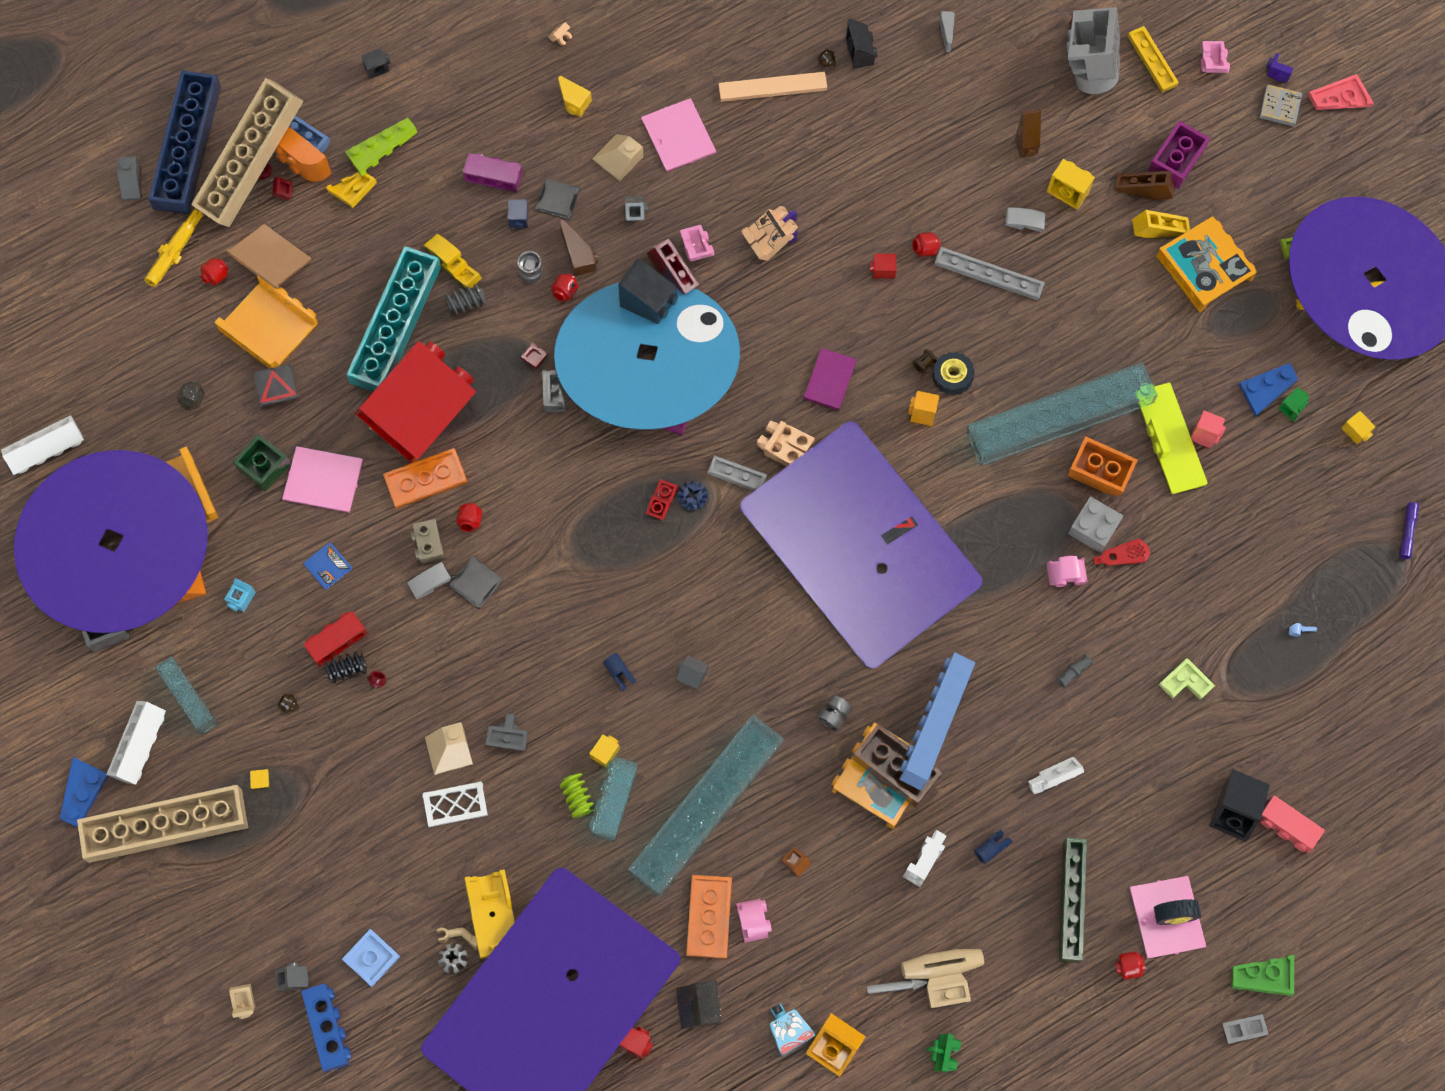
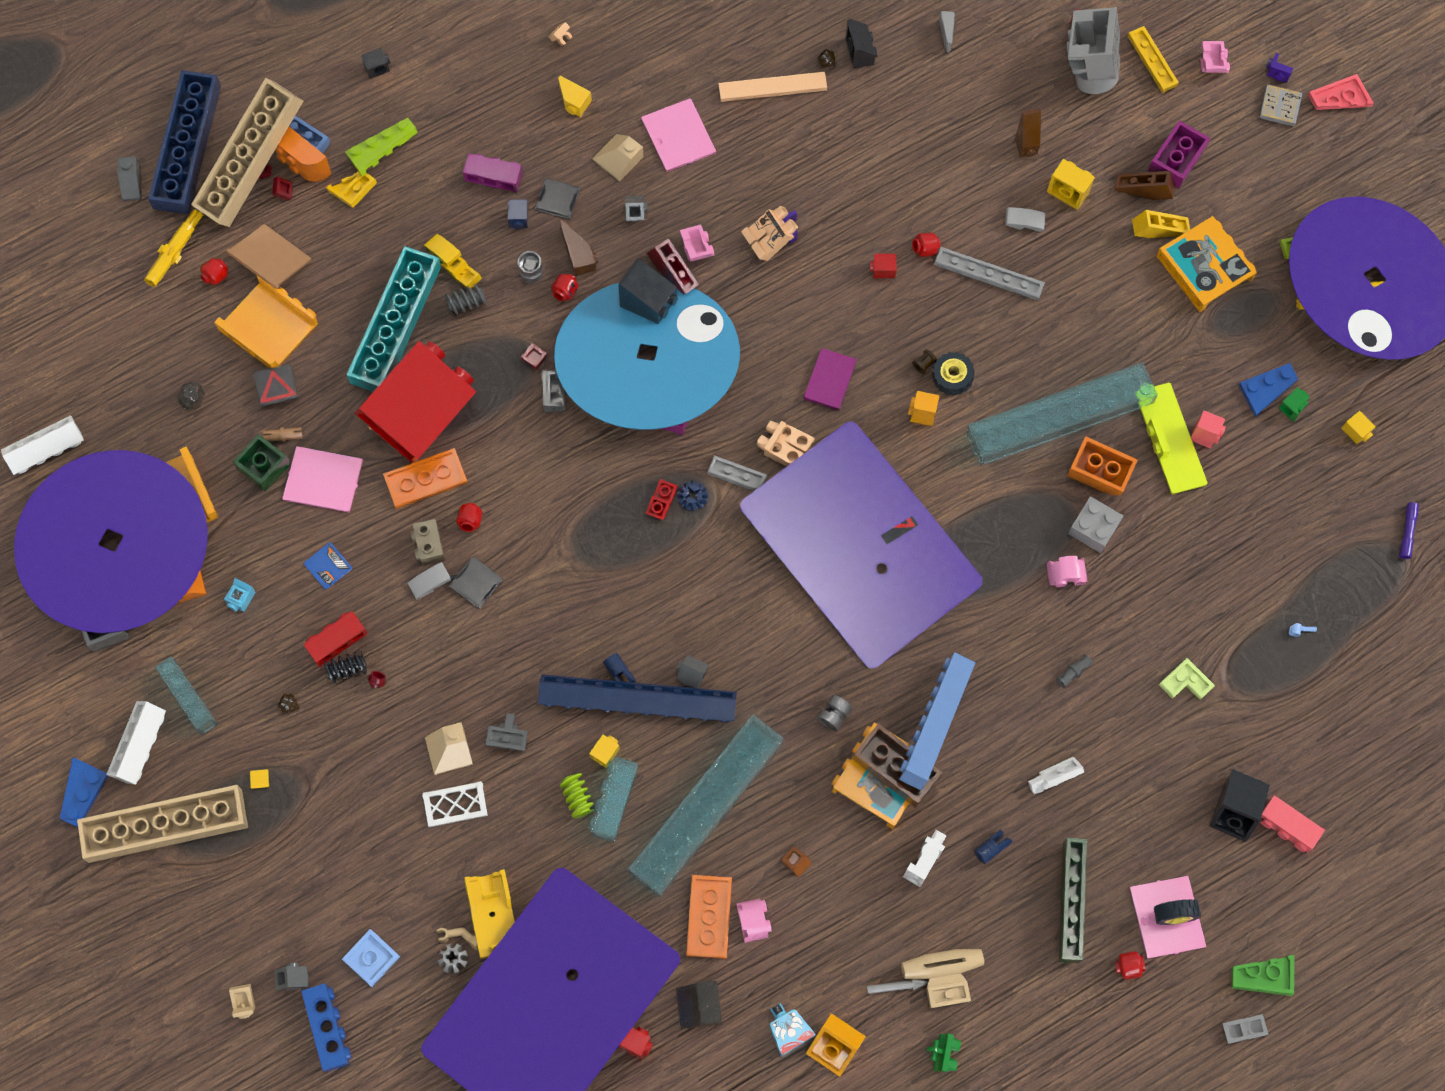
red piece [1093,539,1151,566] -> none
none -> medium nougat pin [263,427,303,442]
none -> dark blue brick [538,674,737,722]

